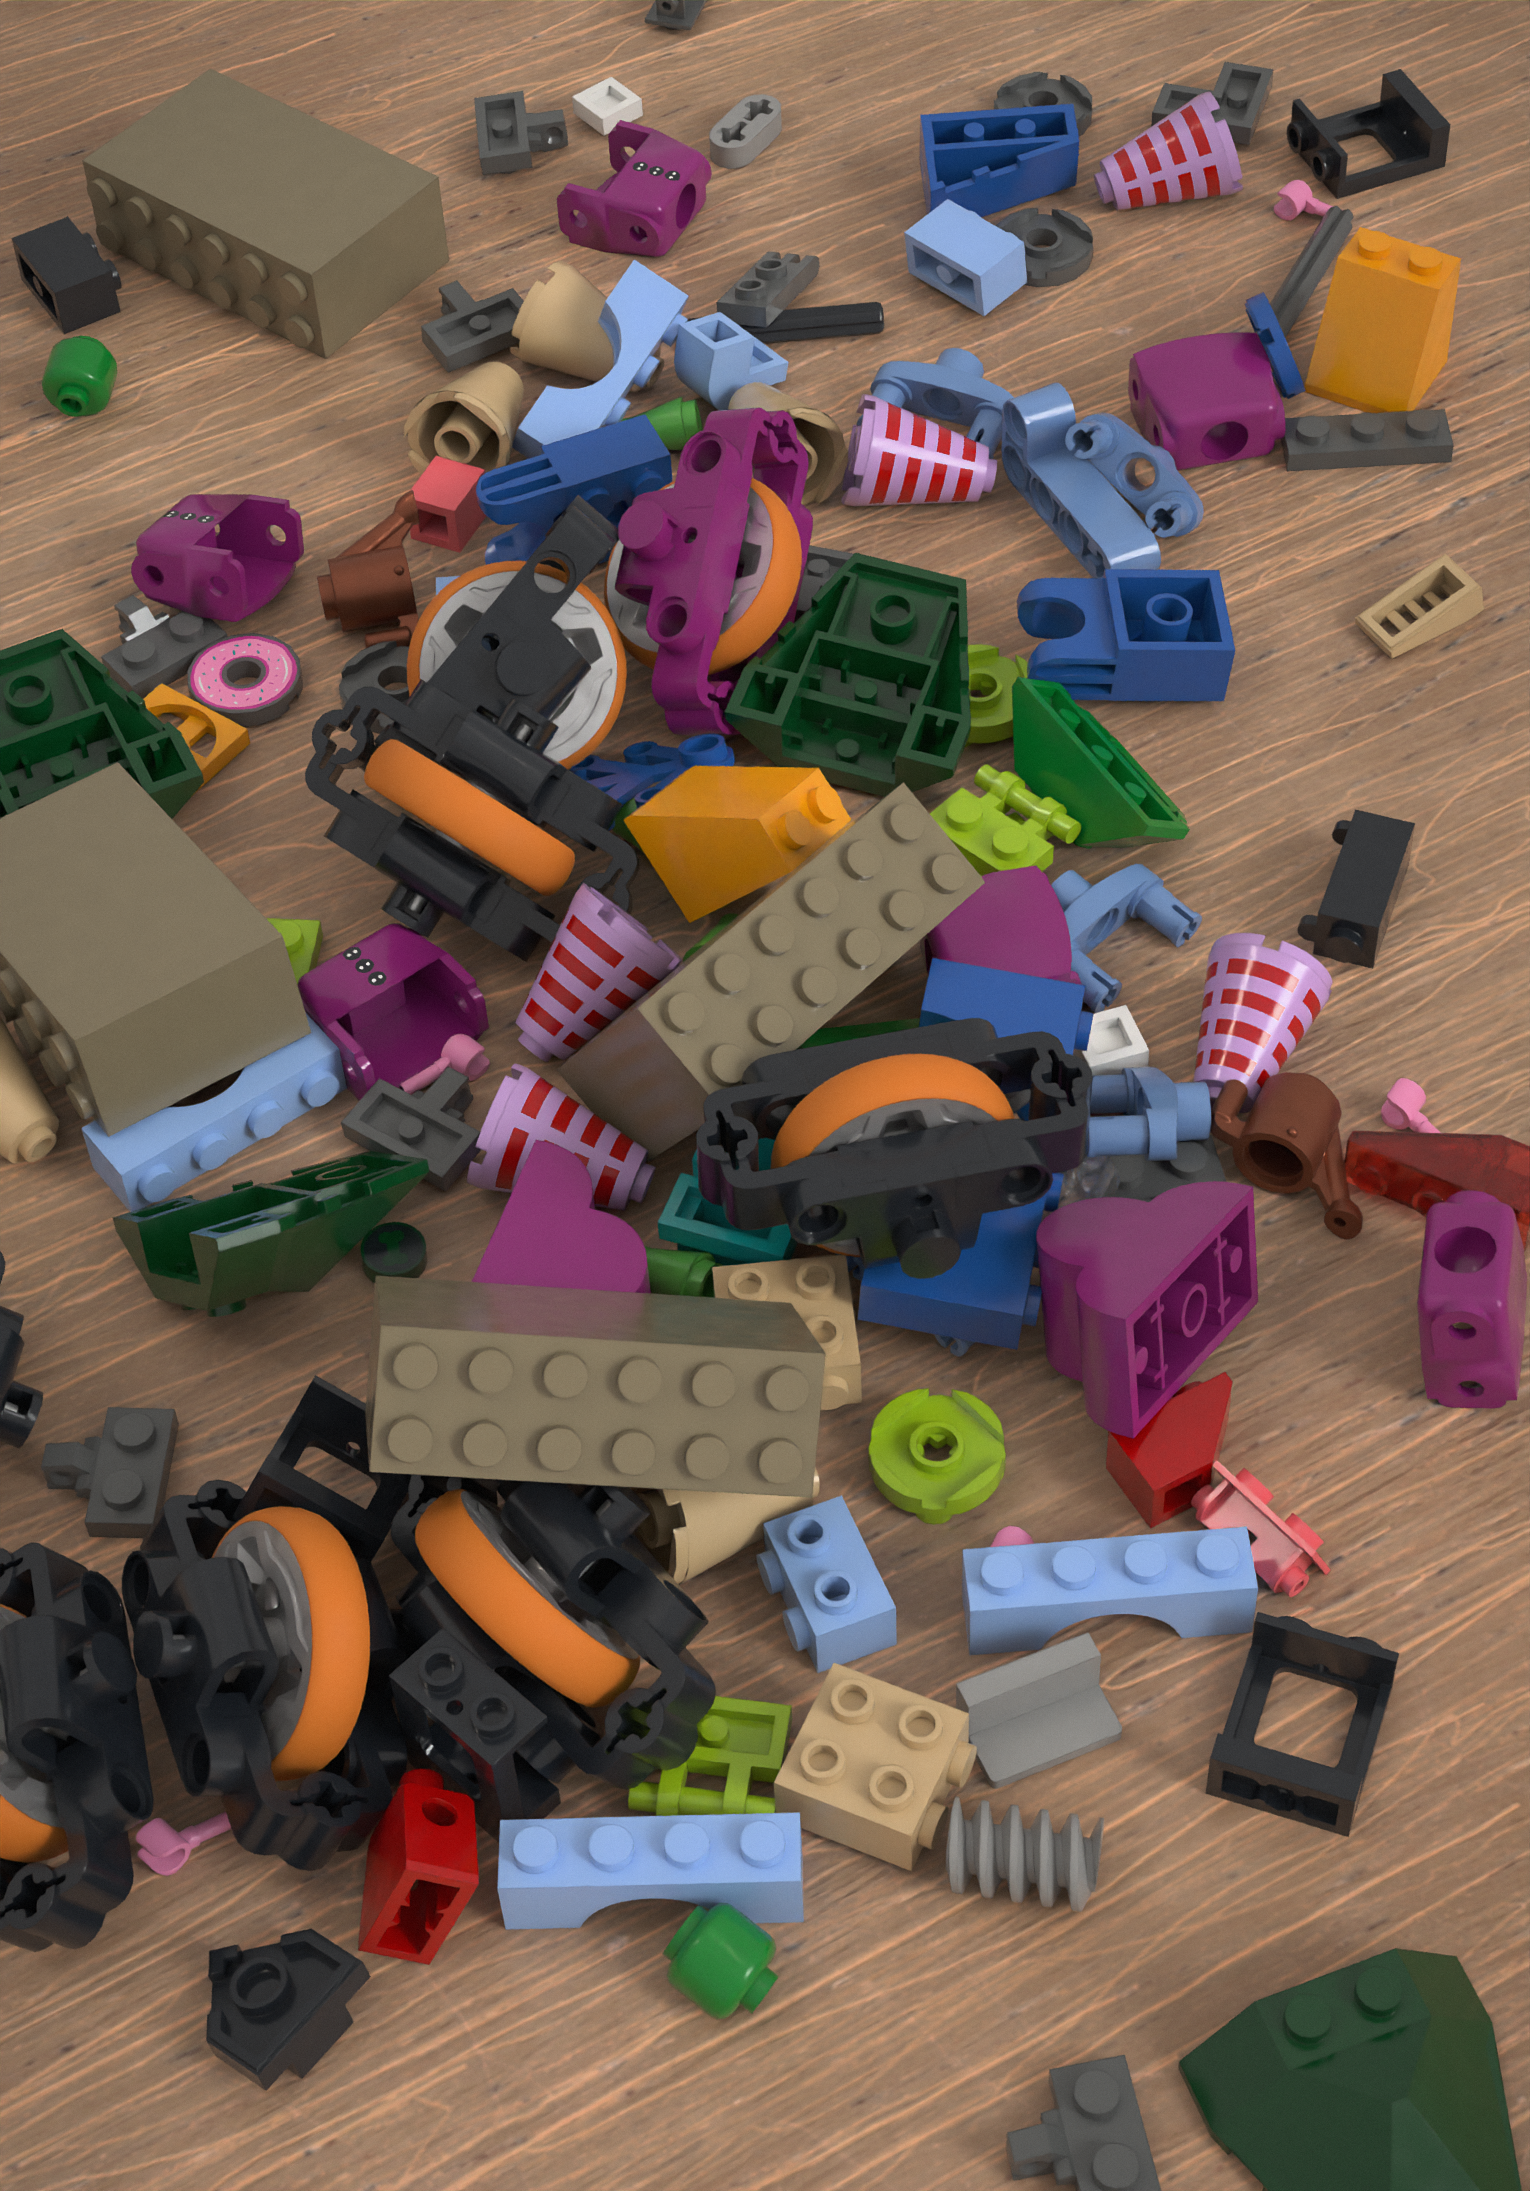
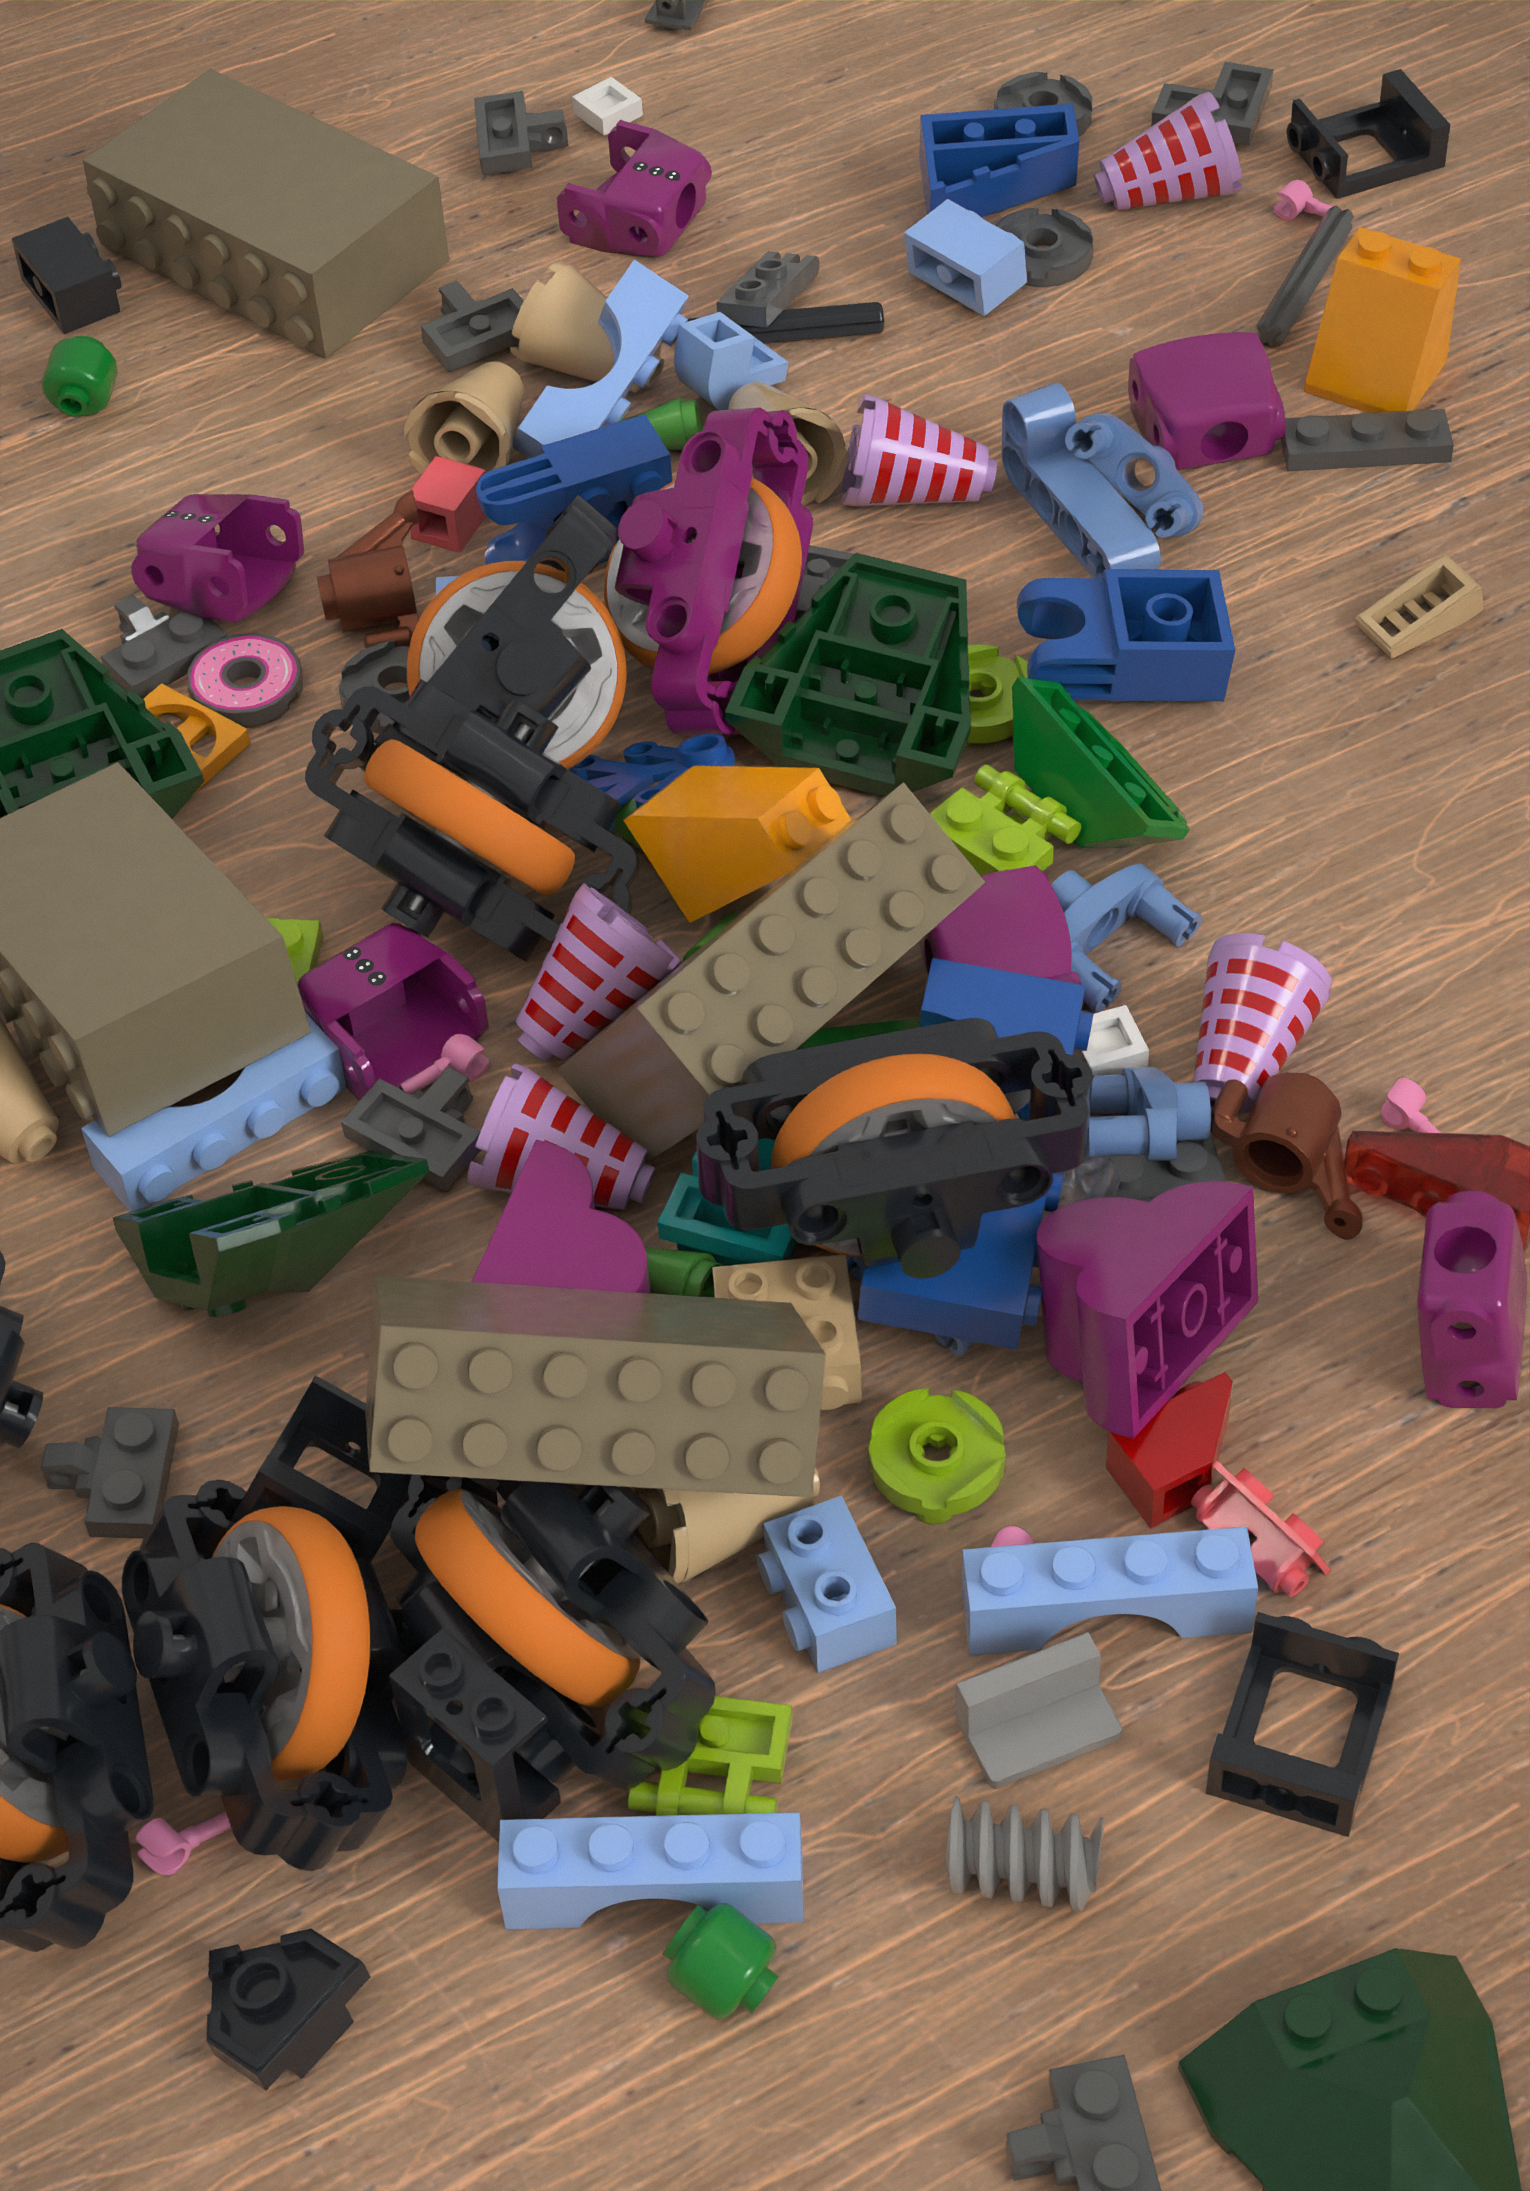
red torso [358,1769,479,1965] -> none
tile [360,1222,427,1283] -> none
light grey beam [709,94,782,169] -> none
tan brick [774,1663,977,1871] -> none
medium blue connector [857,348,1014,459] -> none
blue tile [1245,292,1306,399] -> none
black brick [1297,809,1415,969] -> none

